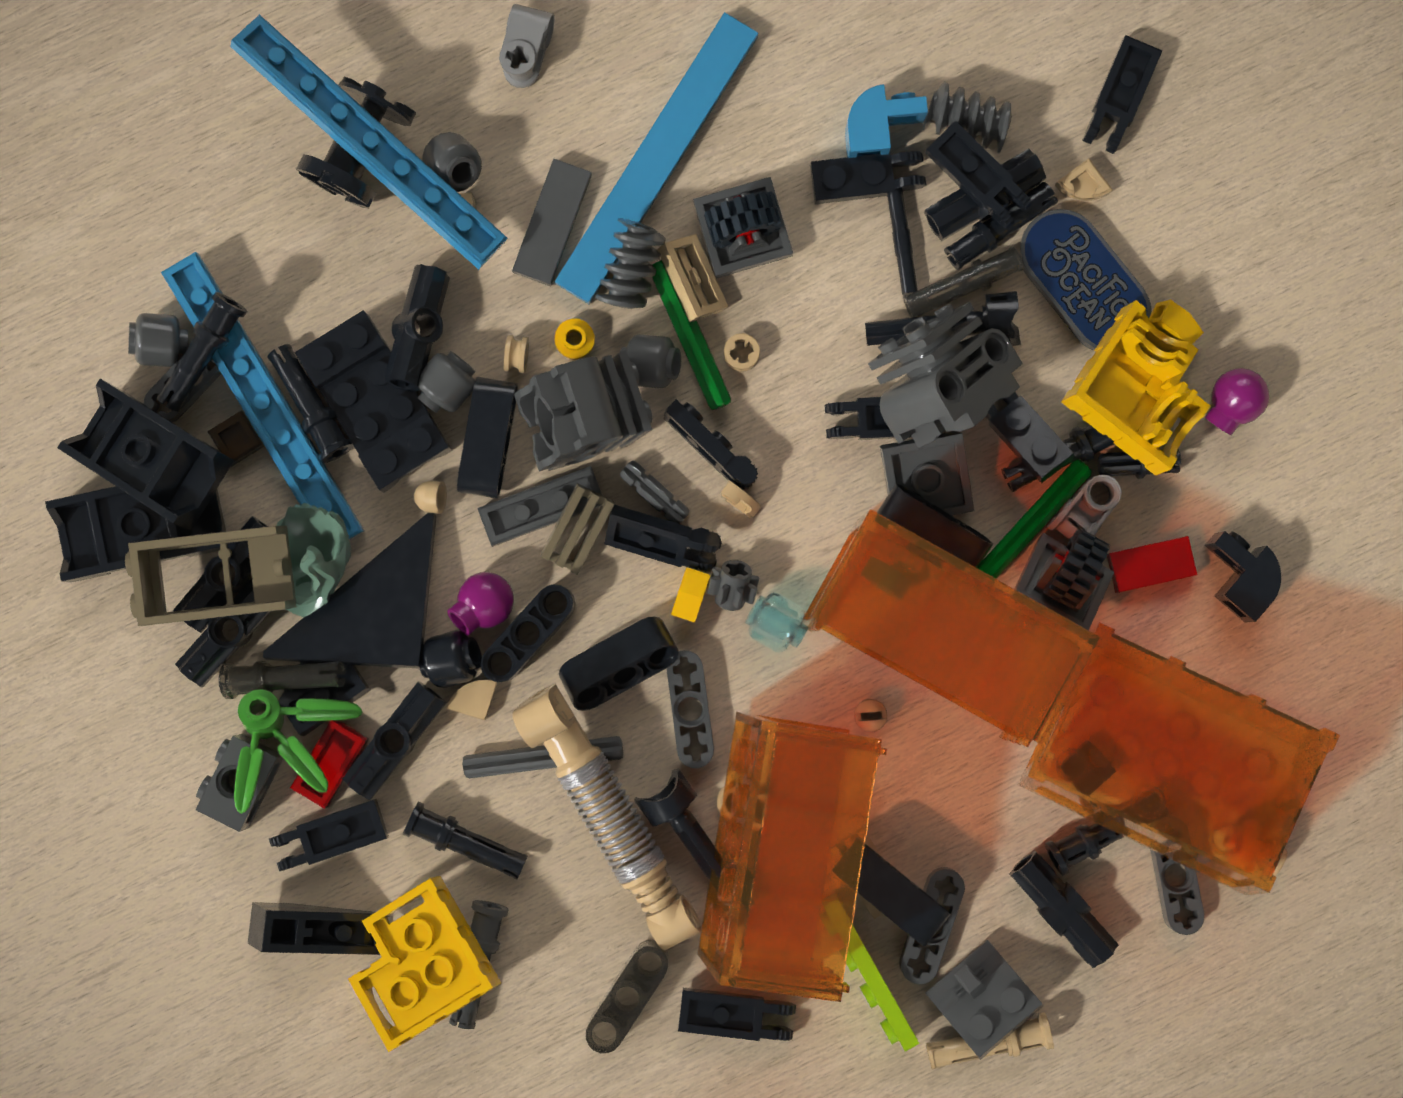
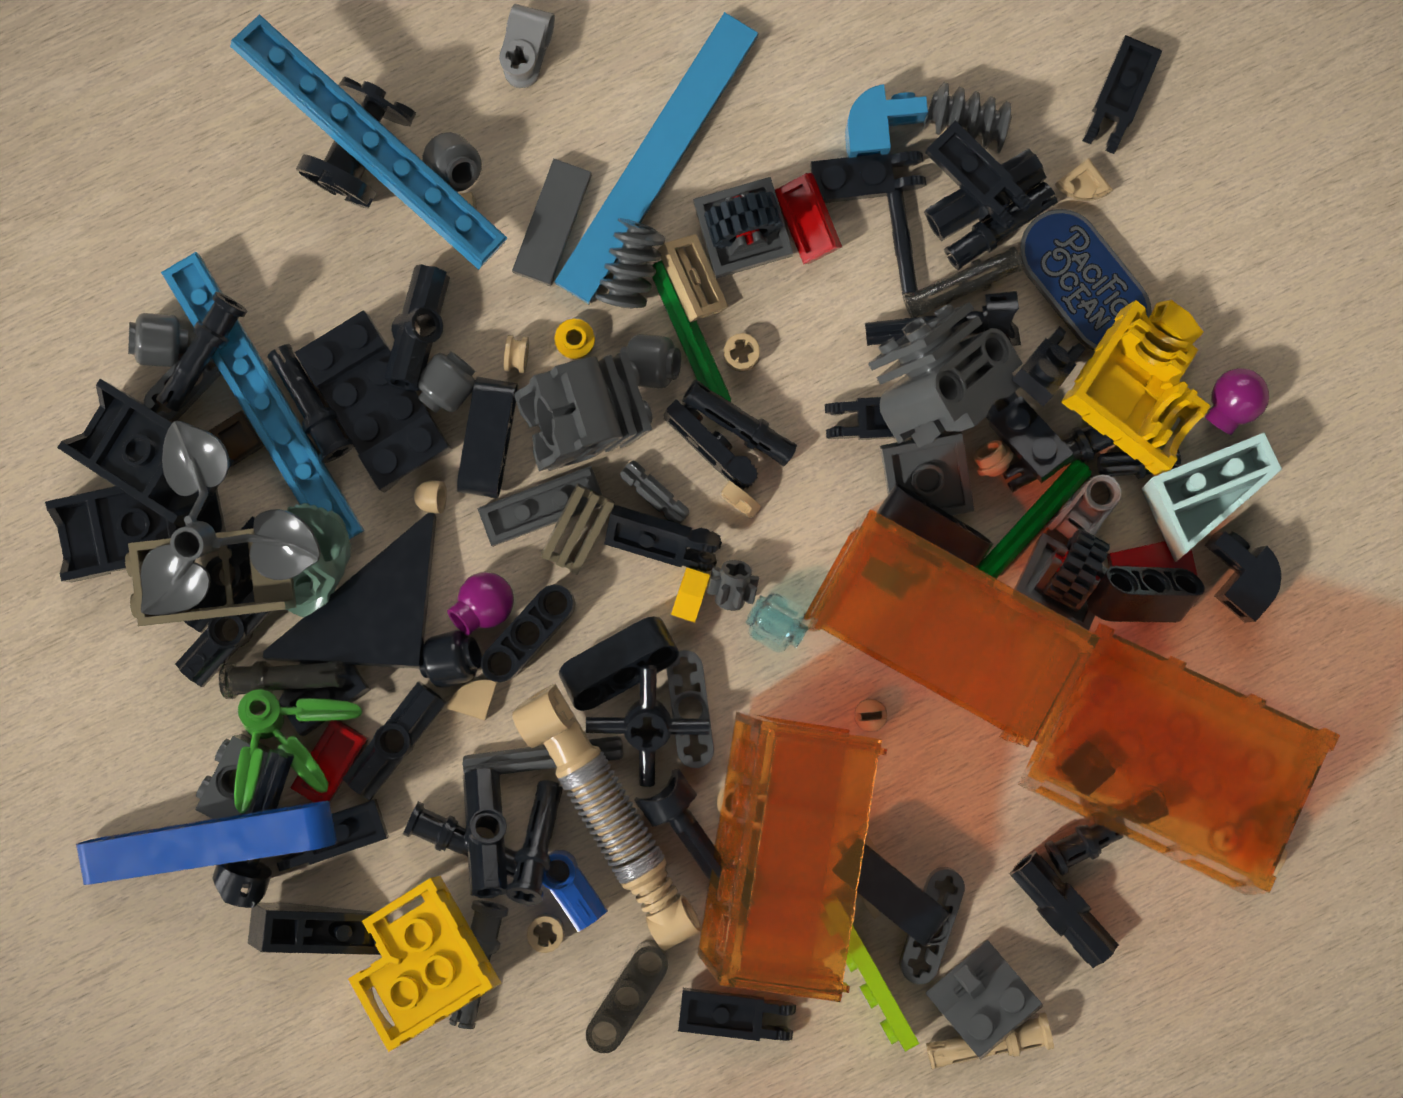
dark grey beam [1147,815,1204,935] -> none
none -> blue beam [76,801,337,885]
none -> dark grey plant [140,421,321,615]
none -> black piece [212,748,294,908]
none -> black piece [463,768,508,898]
none -> black pin [506,780,563,905]
none -> tan bush [527,913,565,953]
none -> blue piece [542,850,608,932]
none -> black bar [586,665,709,787]
none -> black pin [682,379,797,466]
none -> red tile [775,173,842,264]
none -> tan plate [973,440,1013,477]
none -> black hinge [1012,326,1086,406]
none -> black beam [1087,566,1205,623]
none -> light aqua wedge [1141,433,1282,562]

